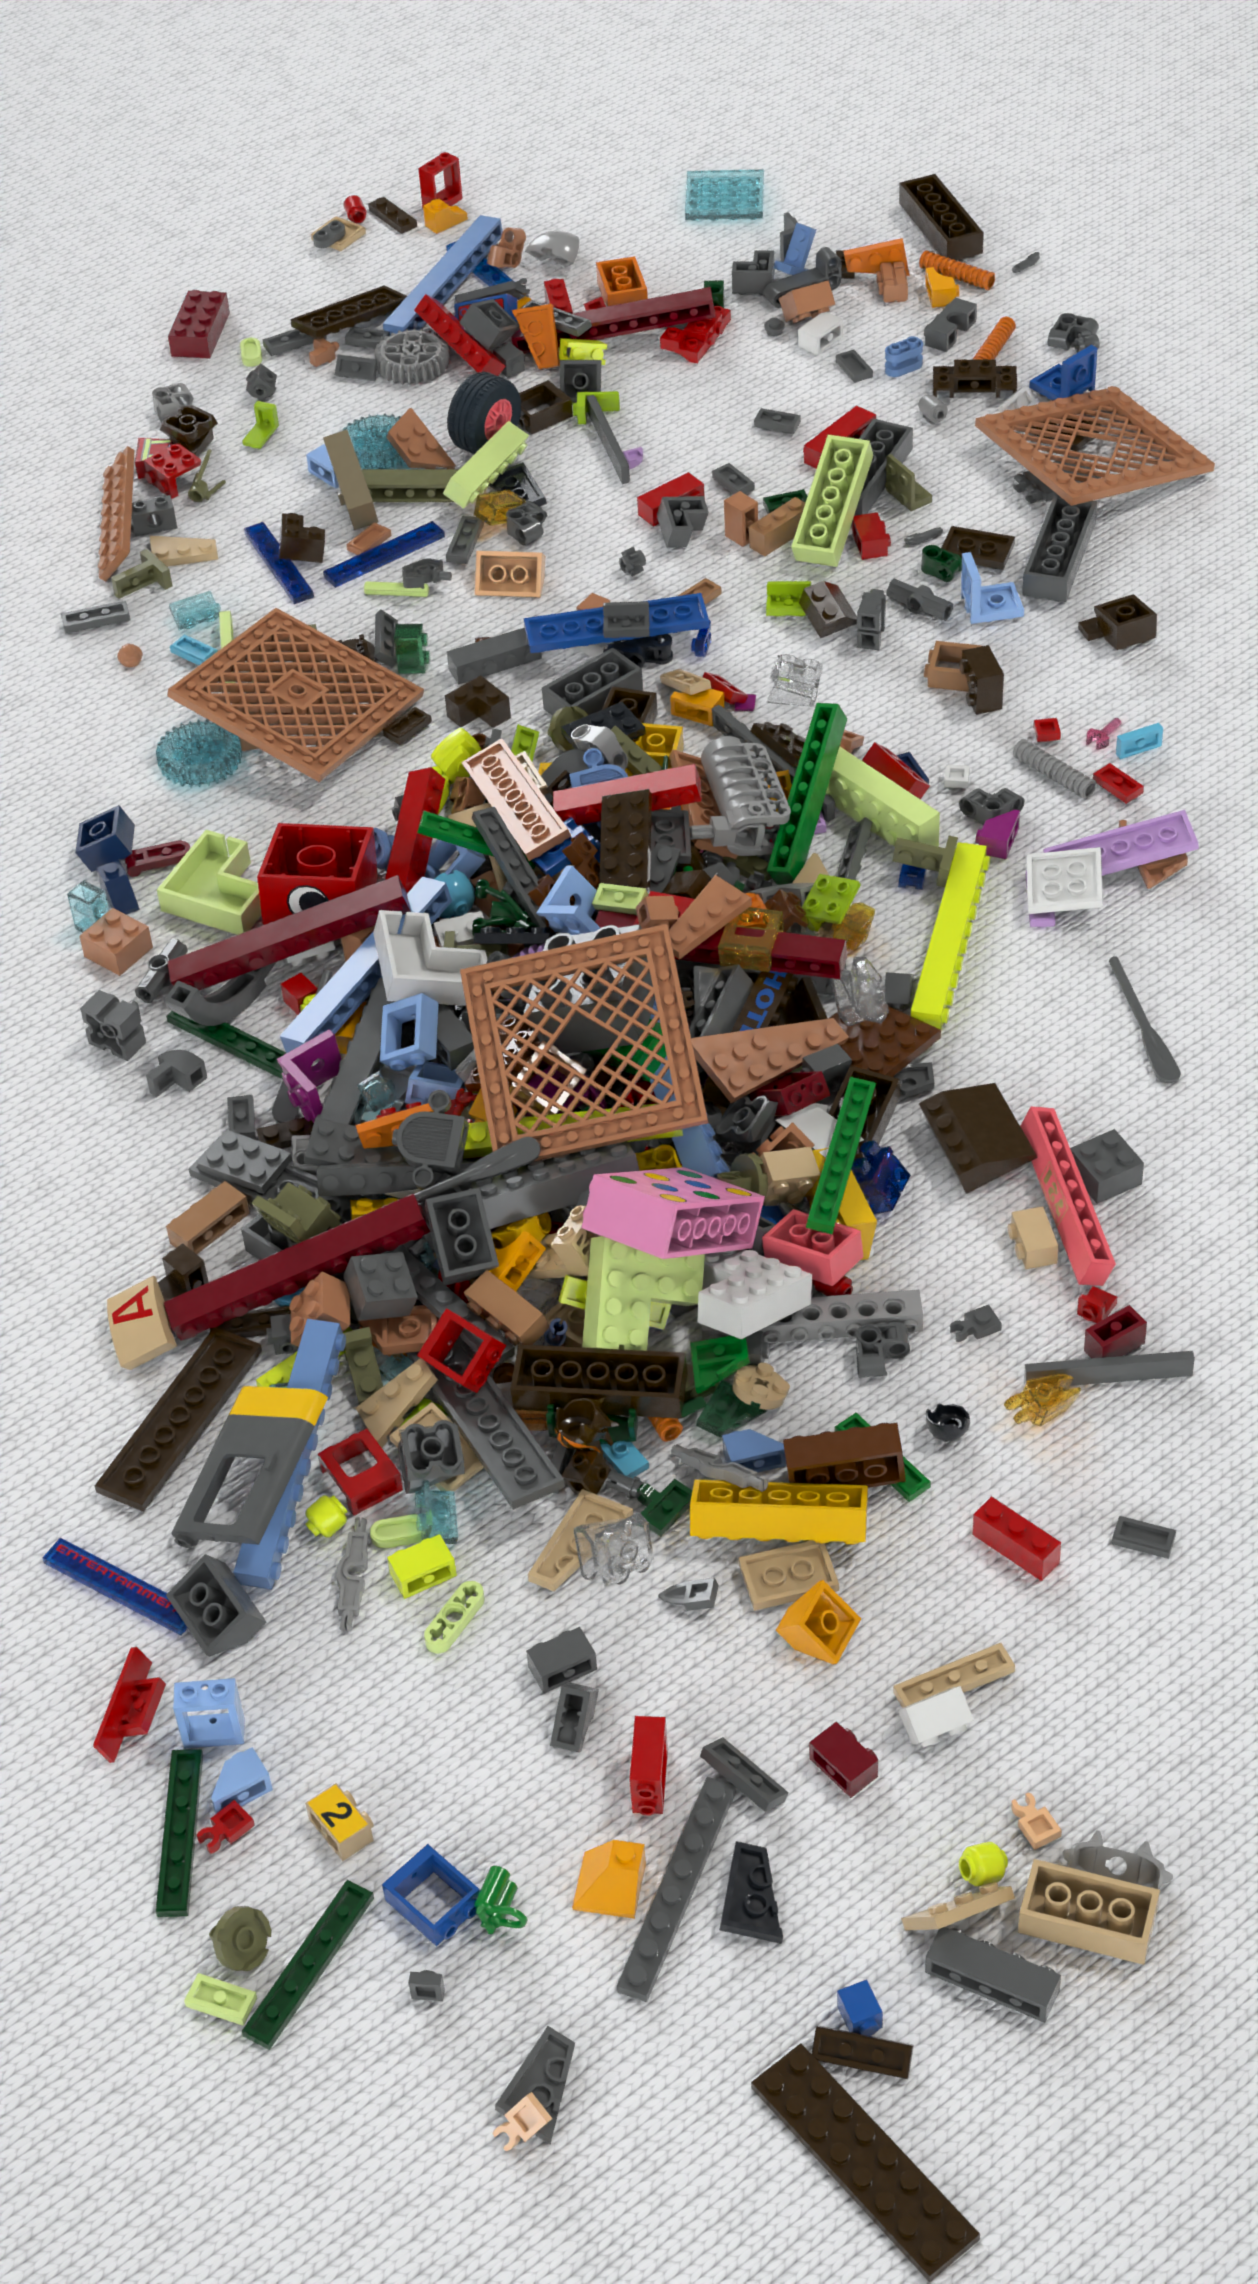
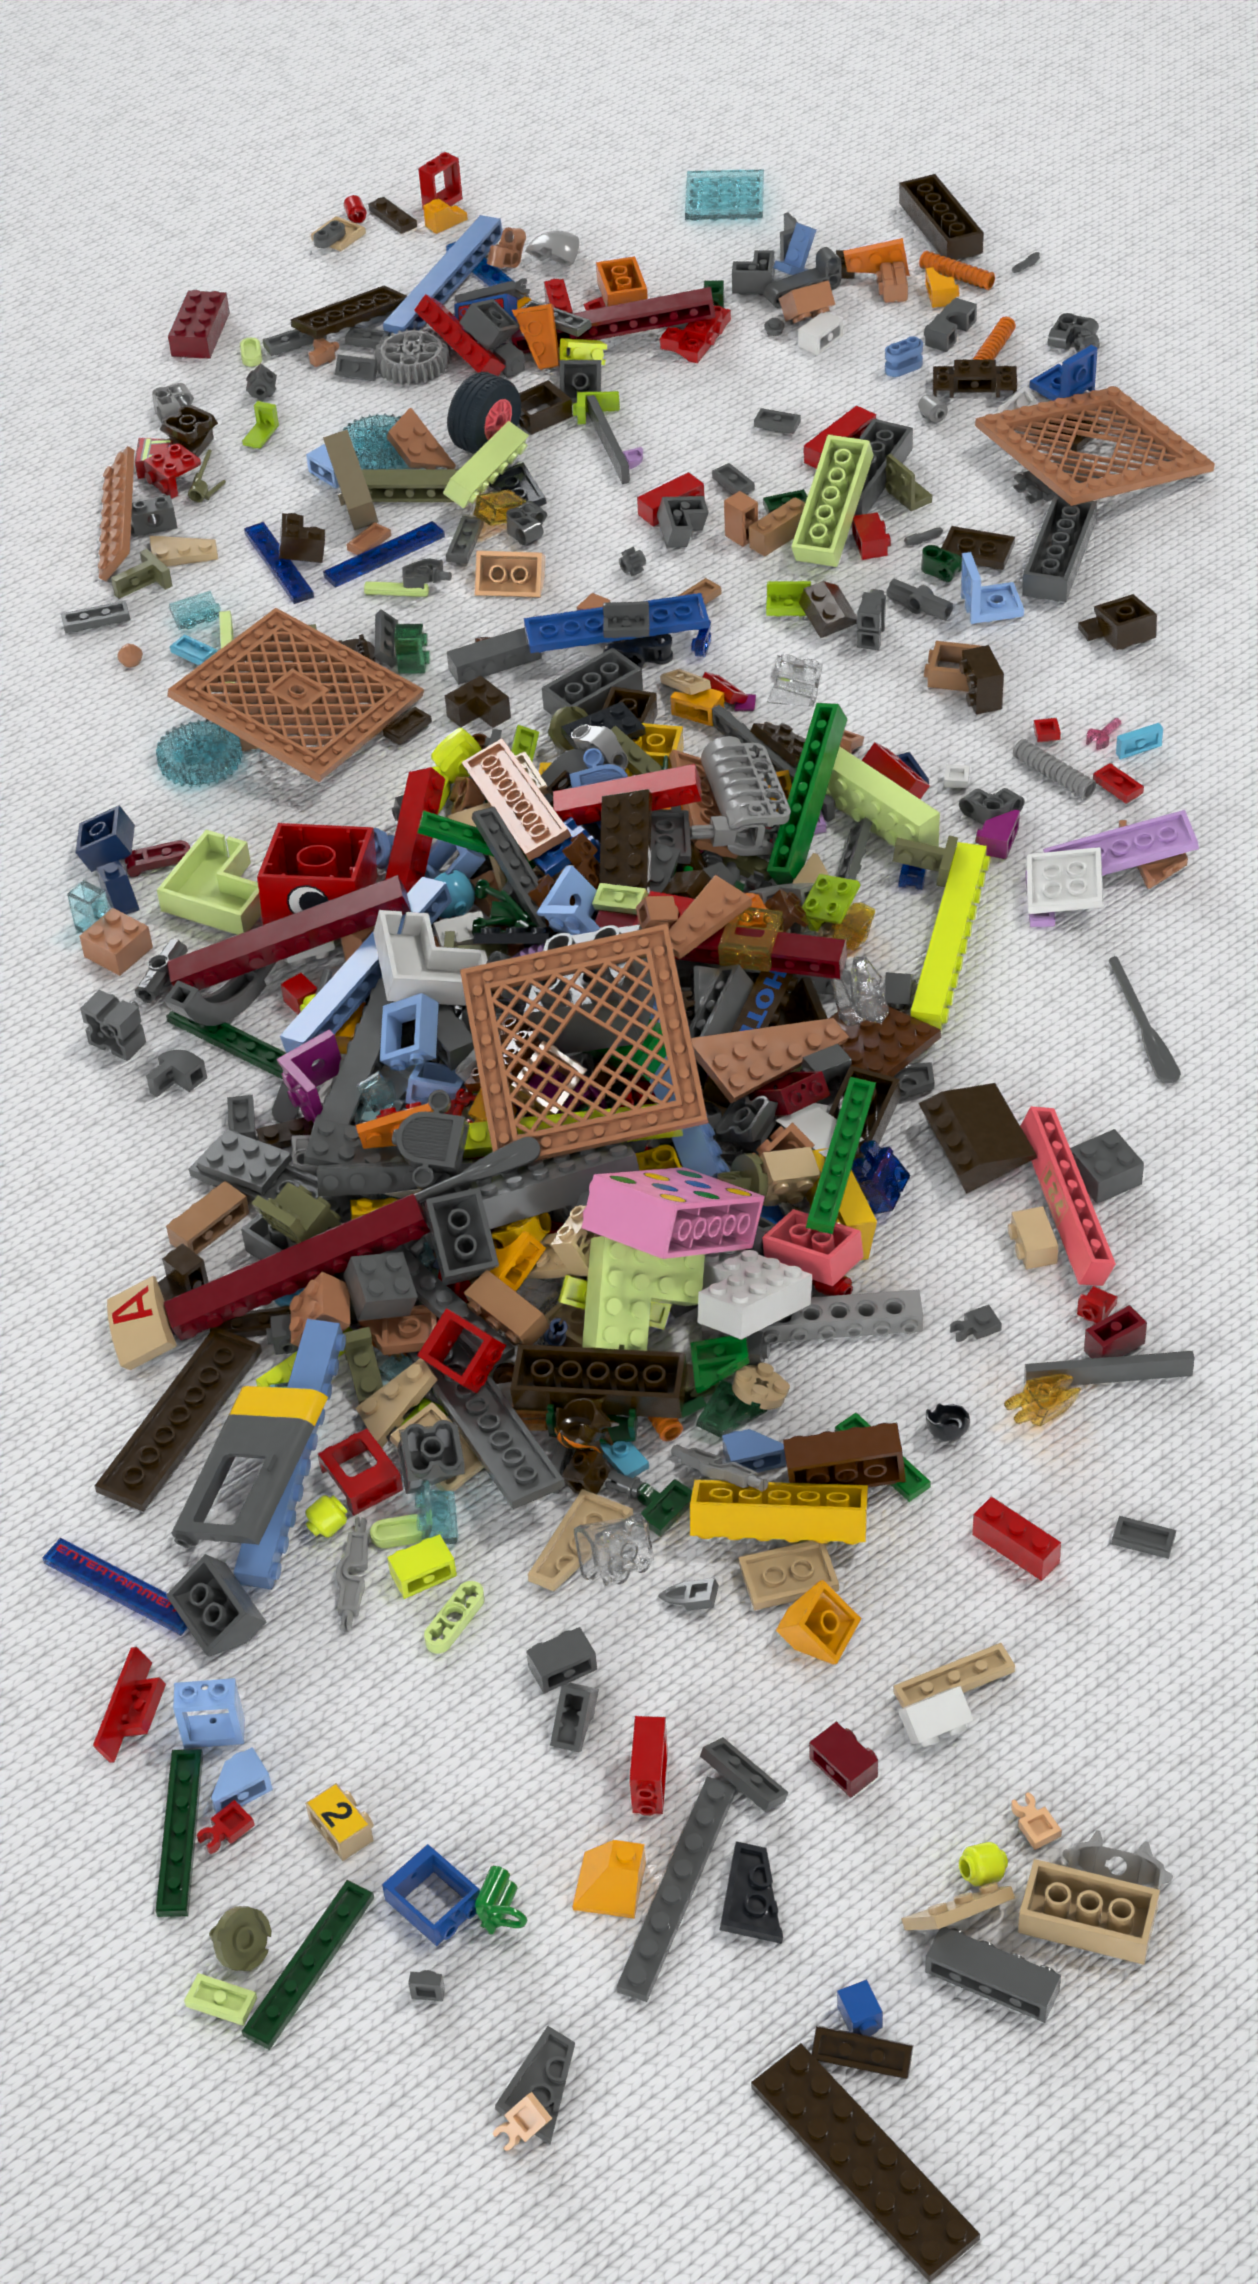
dark grey tile [836,349,873,383] -> none
dark grey piece [856,1322,910,1378] -> none

